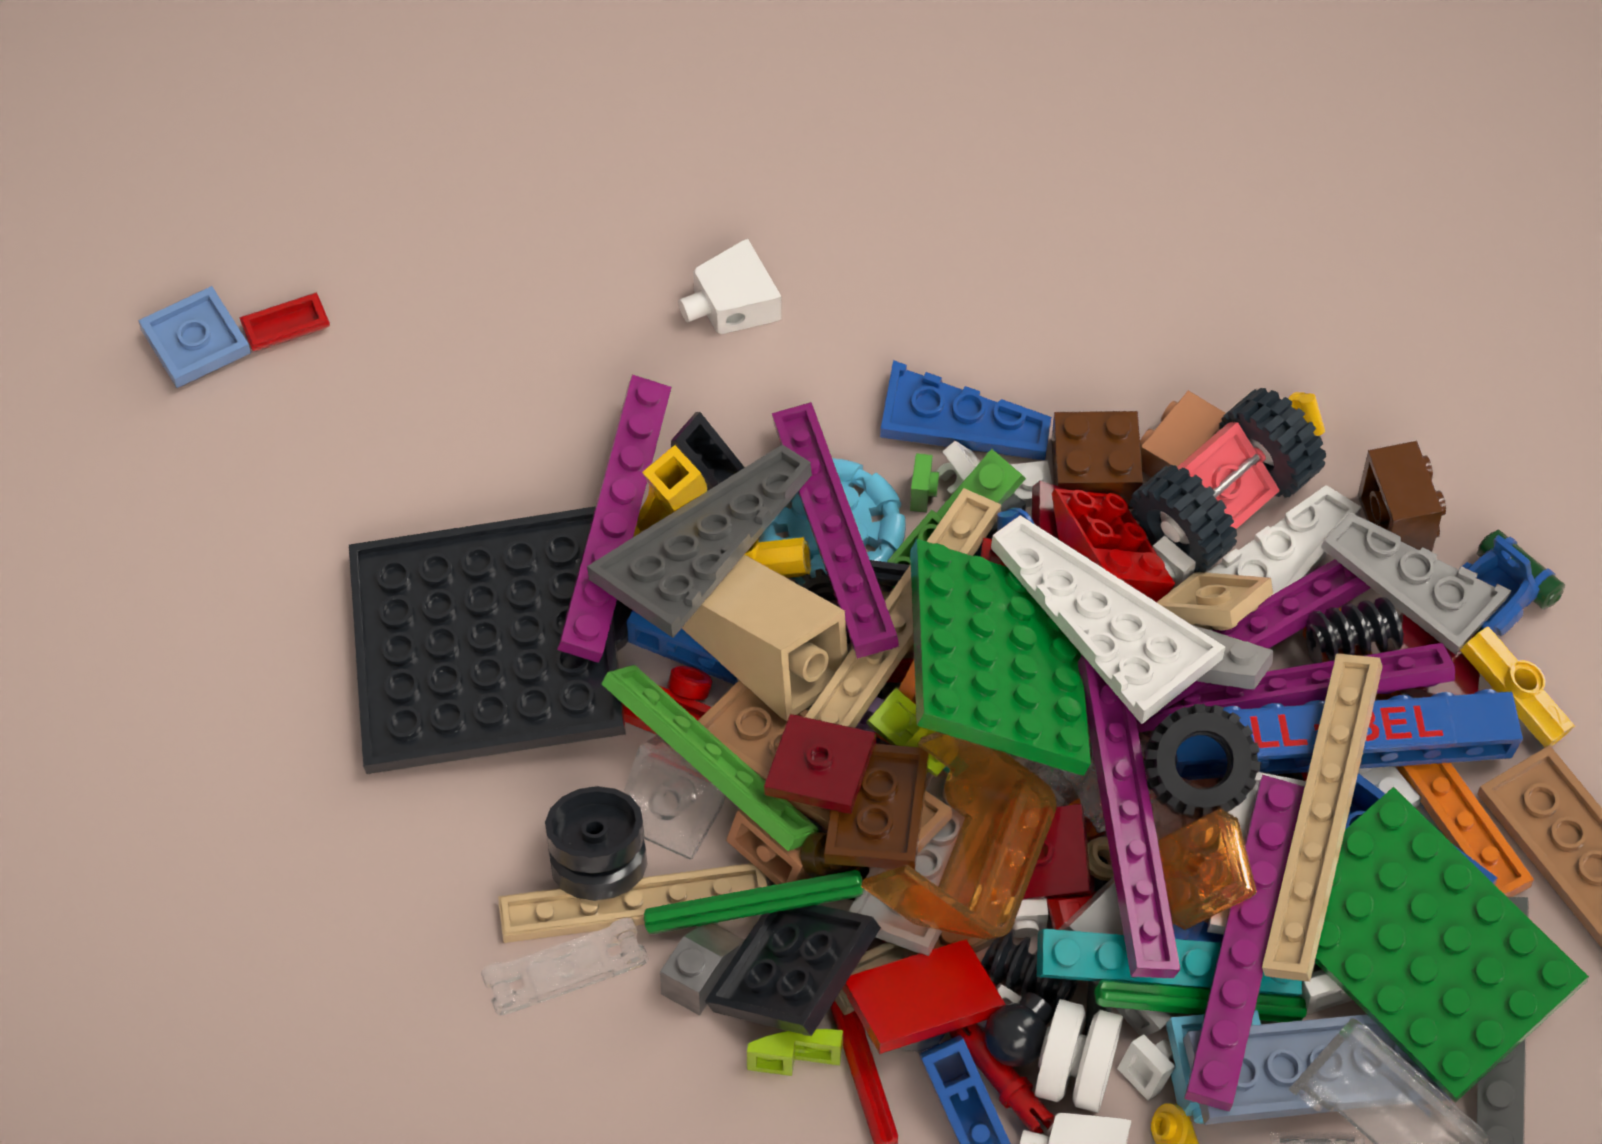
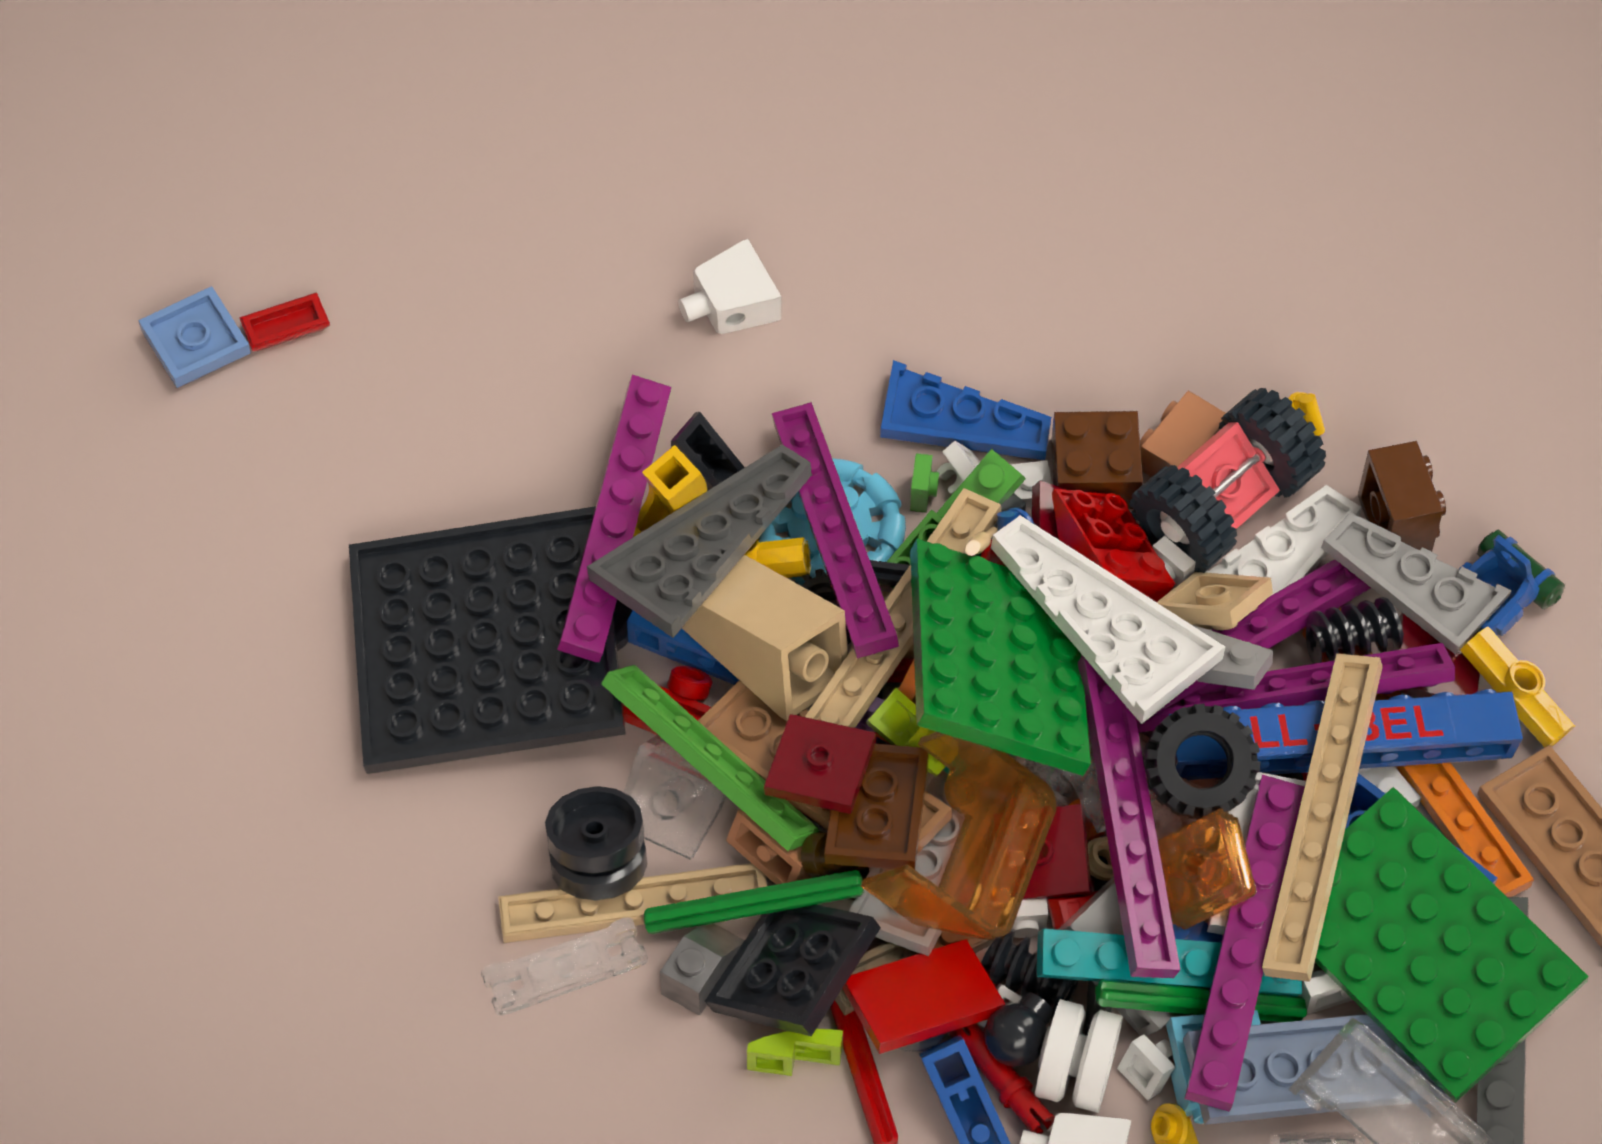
none -> tan piece [965,527,998,556]

